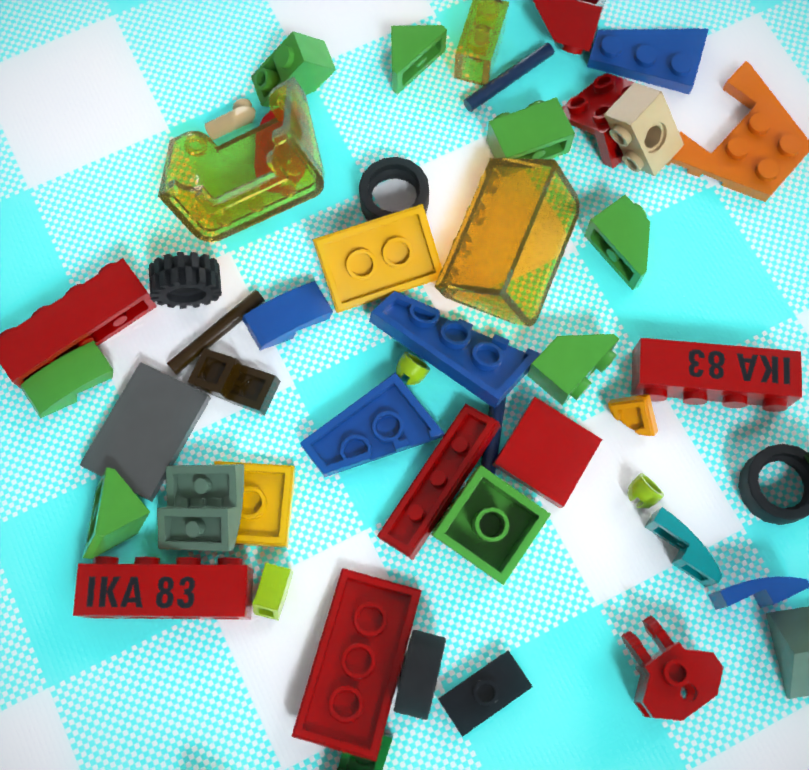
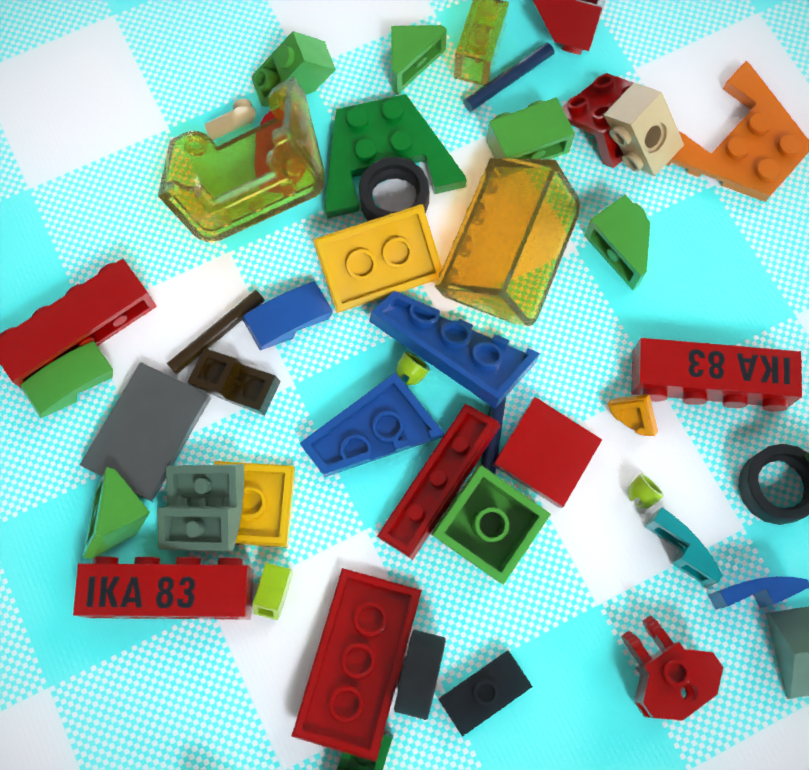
black tyre [148,252,222,309] -> none
bright green slope [527,334,619,406] -> none
blue wing [587,28,709,95] -> none
none -> green wing [325,94,467,219]

